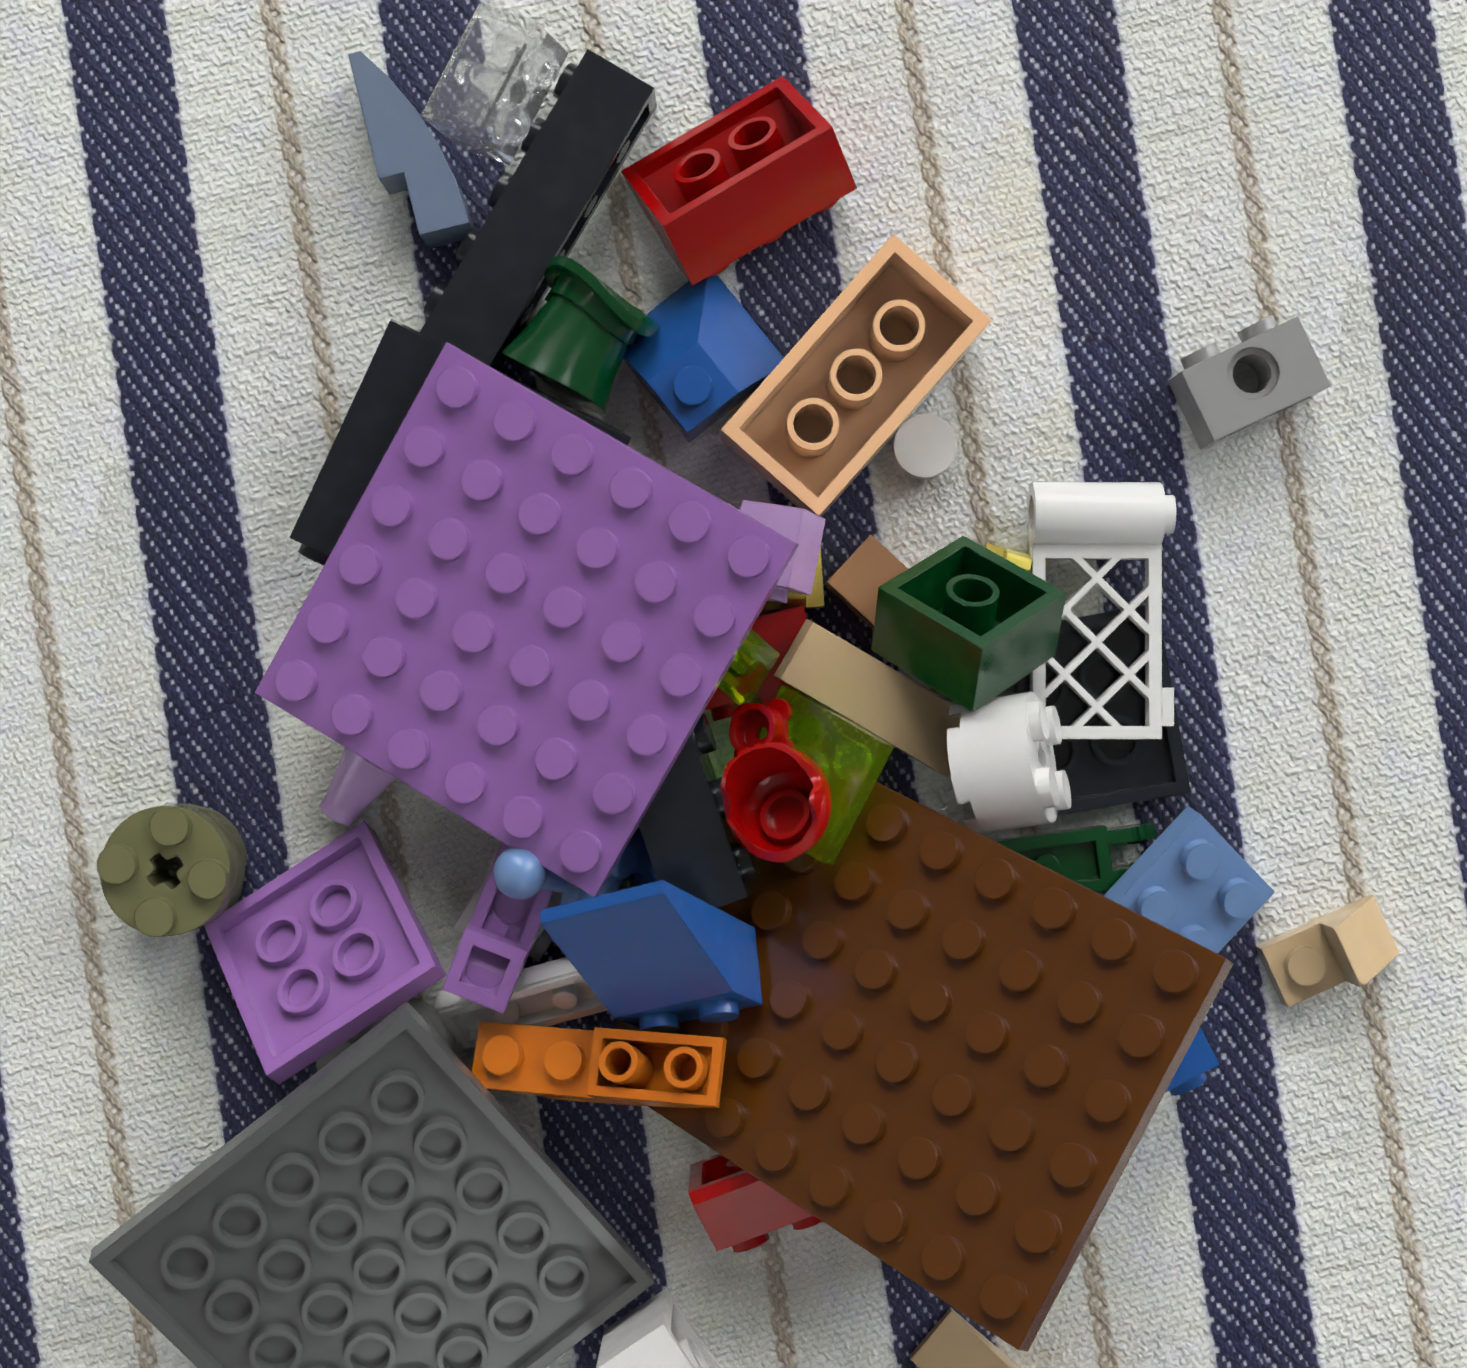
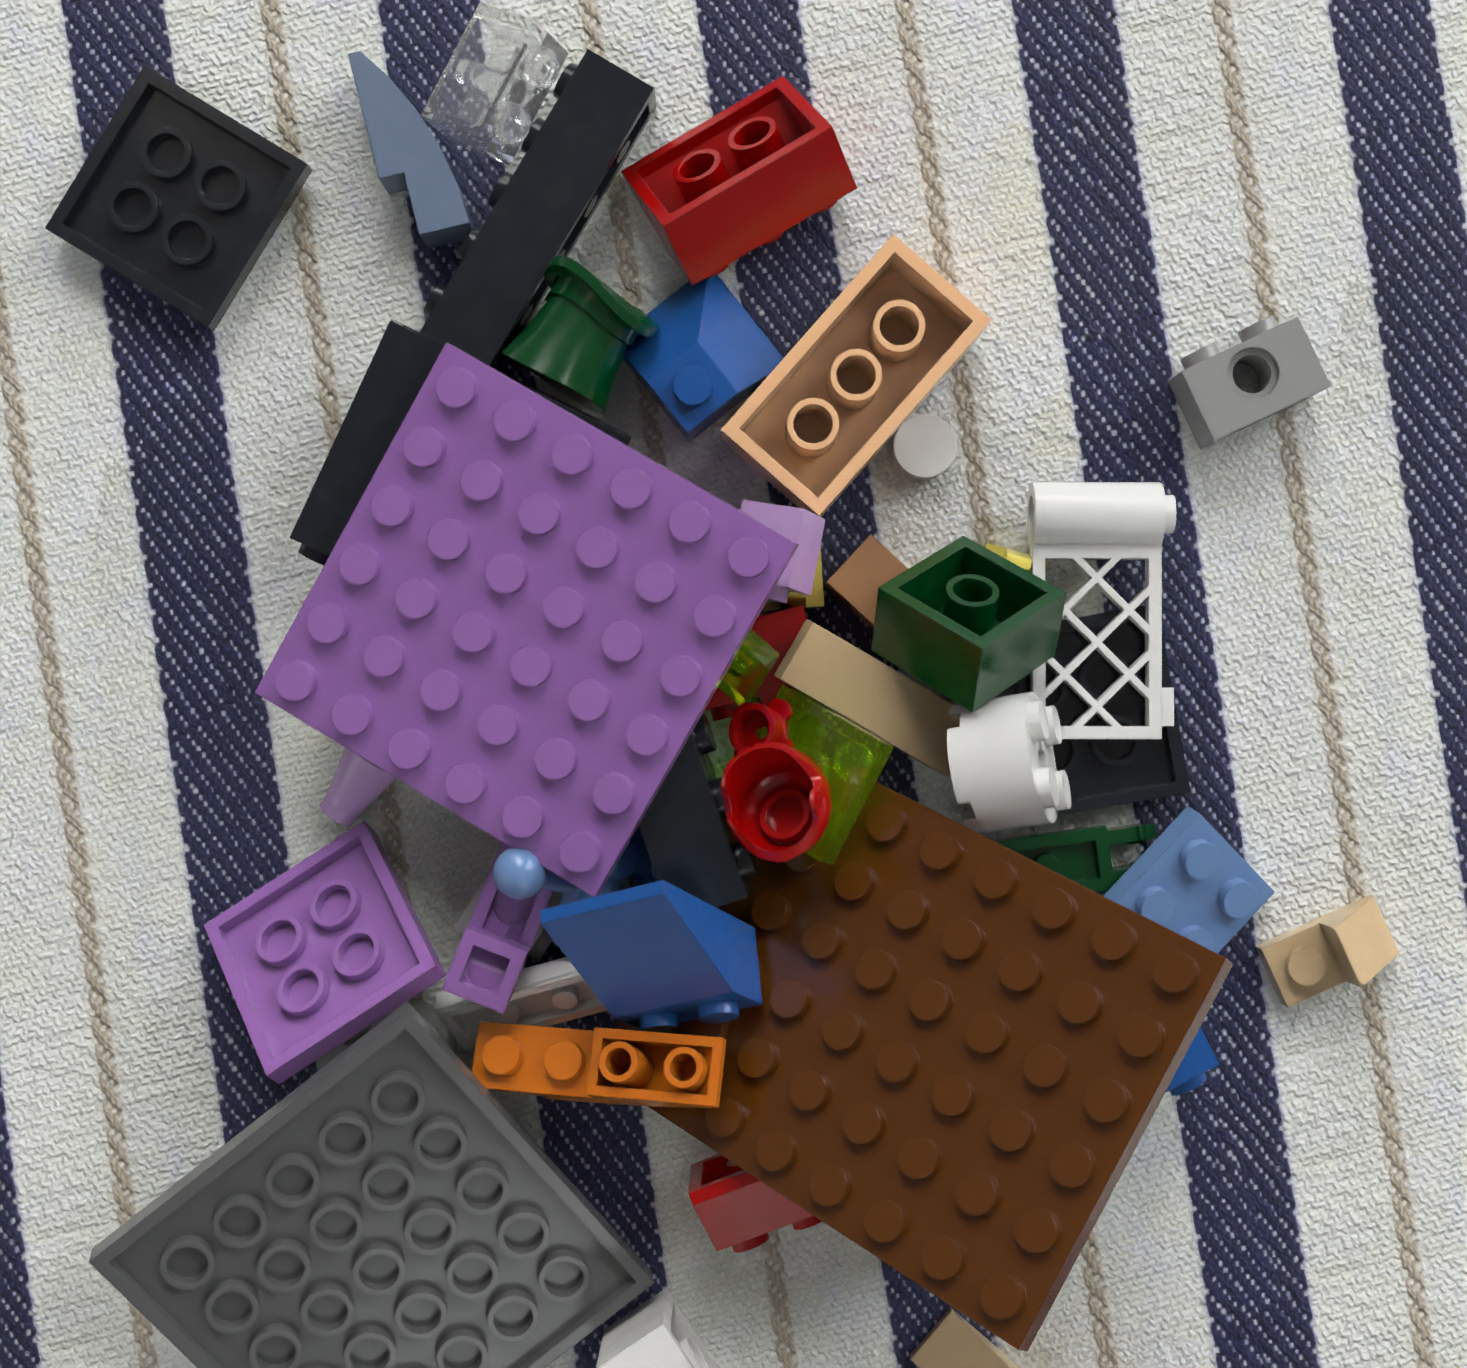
olive brick [97,803,247,937] -> none
none -> black plate [45,65,312,331]

